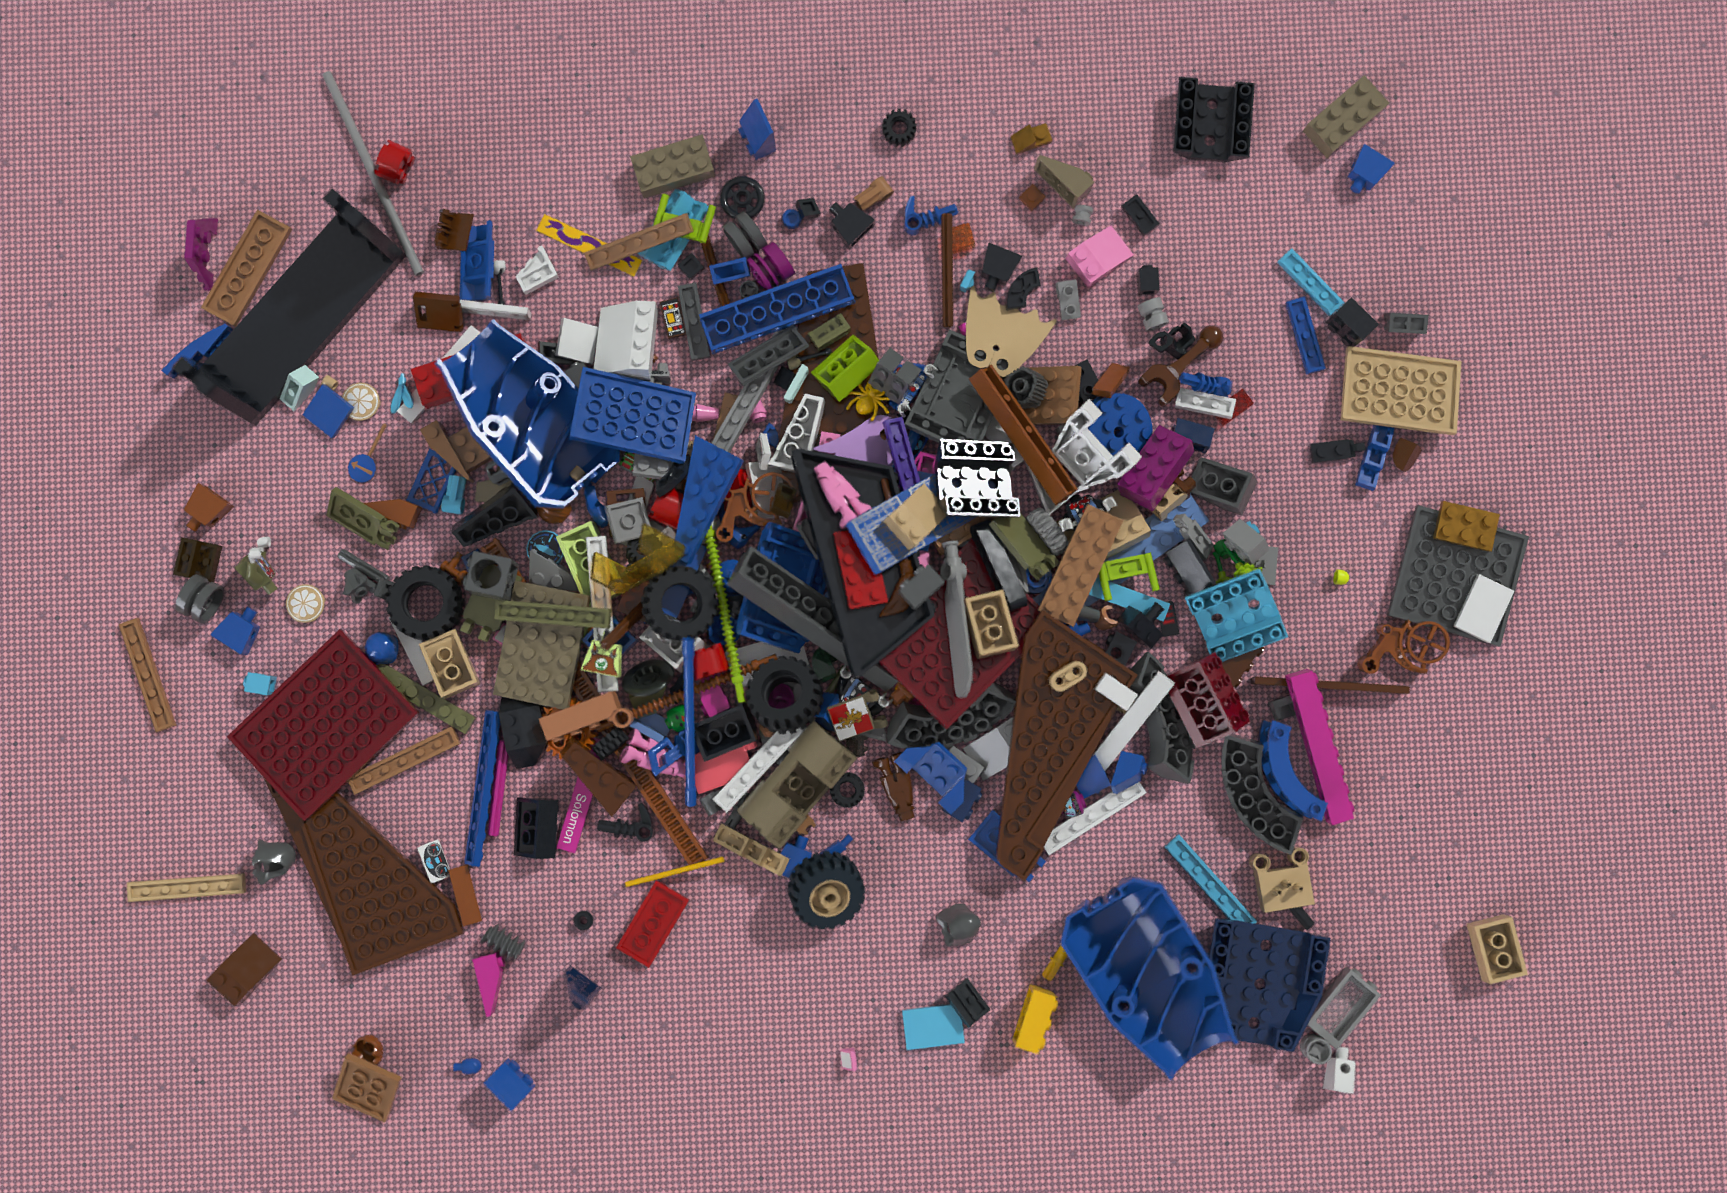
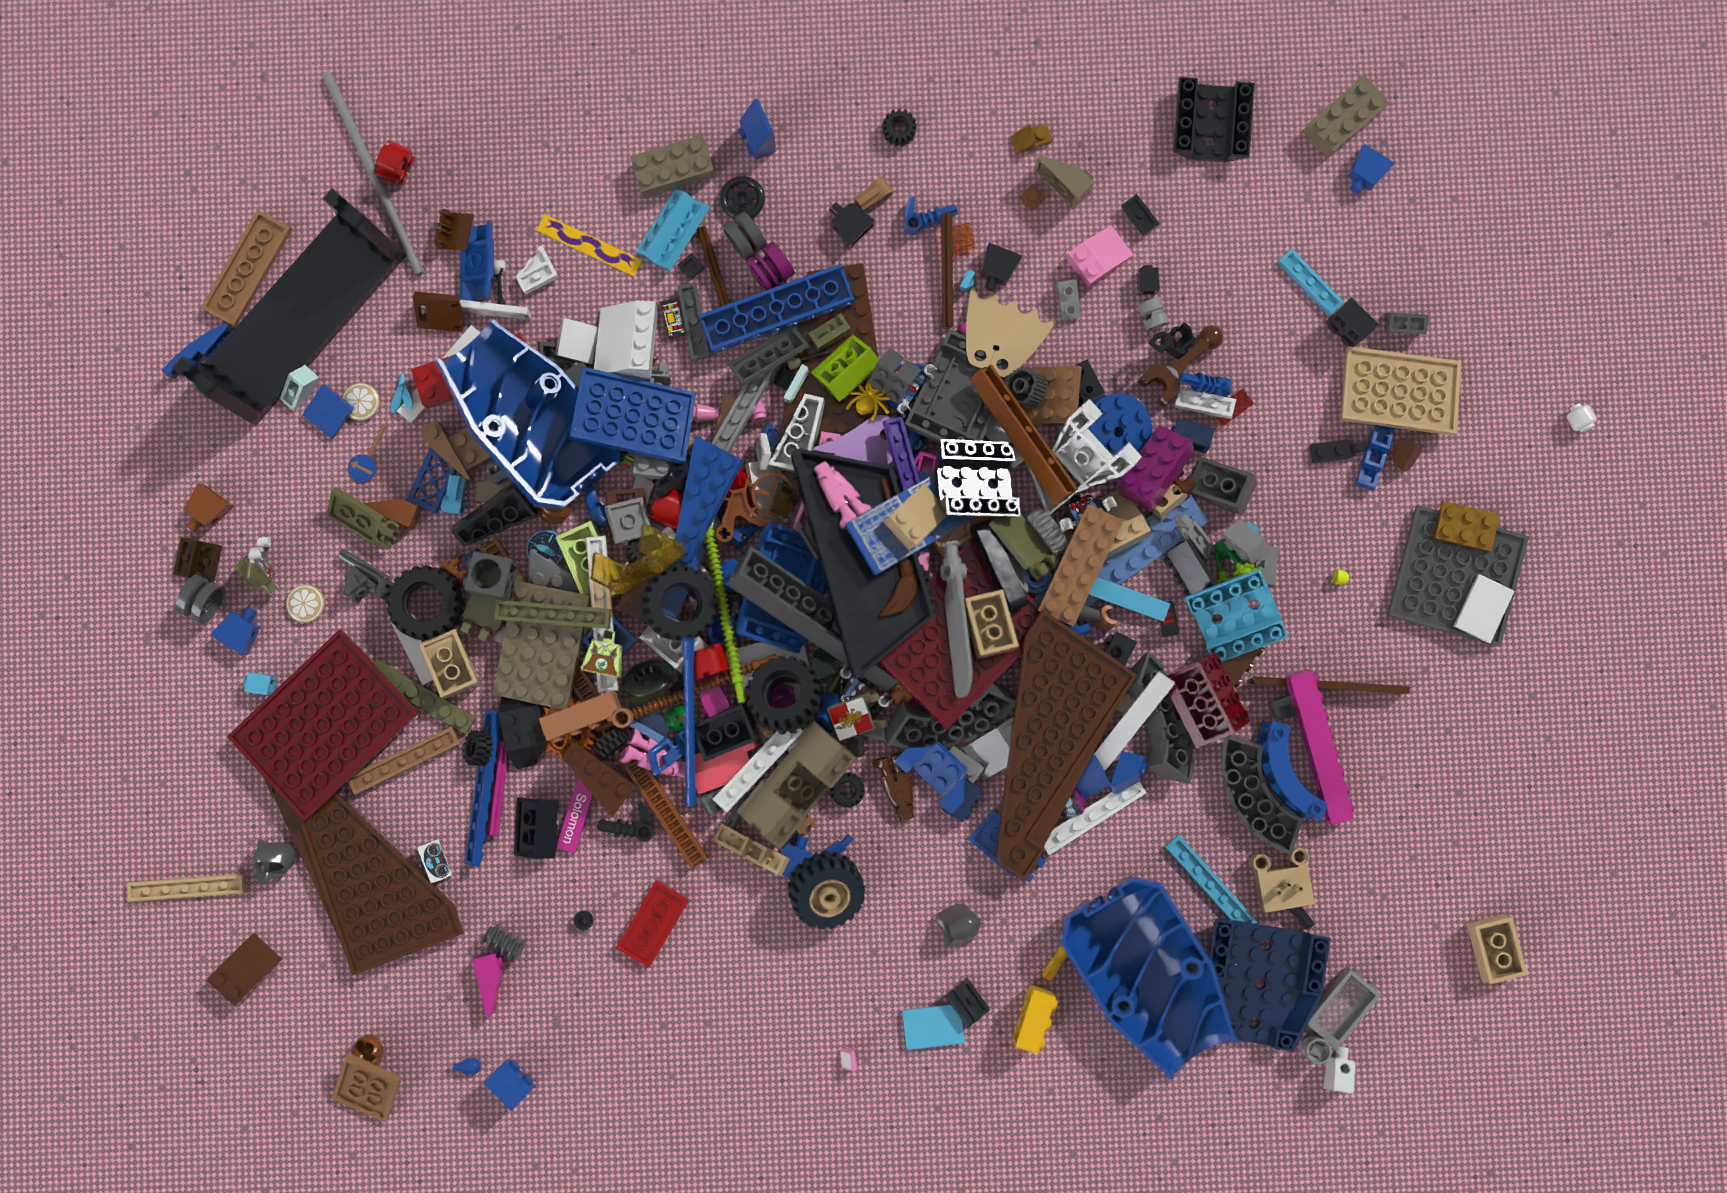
medium nougat tile [118,618,177,733] -> none
magenta wing [184,217,218,291] -> none
tan piece [321,375,339,391] -> none
blue helmet [364,632,399,664] -> none
dark orange tile [448,865,482,927] -> none
dark blue wedge [565,965,601,1010] -> none
tan piece [569,466,586,482] -> none
medium nougat tile [584,213,694,271] -> none
reddish brown axle [600,602,644,651] -> none
yellow axle [625,856,724,887] -> none
lime plate [653,194,716,244] -> none
blue slope [709,257,751,284] -> none
dark grey wheel [739,280,759,299] -> none
blue tile [782,209,801,229] -> none
black plate [795,198,821,220] -> none
red plate [833,530,888,610] -> none
dark grey brick [899,564,945,611] -> none
black tile [1006,267,1041,310] -> none
tan plate [1049,661,1087,691] -> none
light grey wheel [1072,205,1094,226] -> none
dark orange tile [1092,363,1130,398] -> none
white tile [1094,673,1138,711] -> none
lime plate [1098,552,1160,601] -> none
black brick [1117,602,1165,649] -> none
blue tile [1285,297,1326,375] -> none
dark orange piece [1357,620,1450,674] -> none
none -> black tyre [463,730,493,766]
none -> white head [1567,403,1597,433]

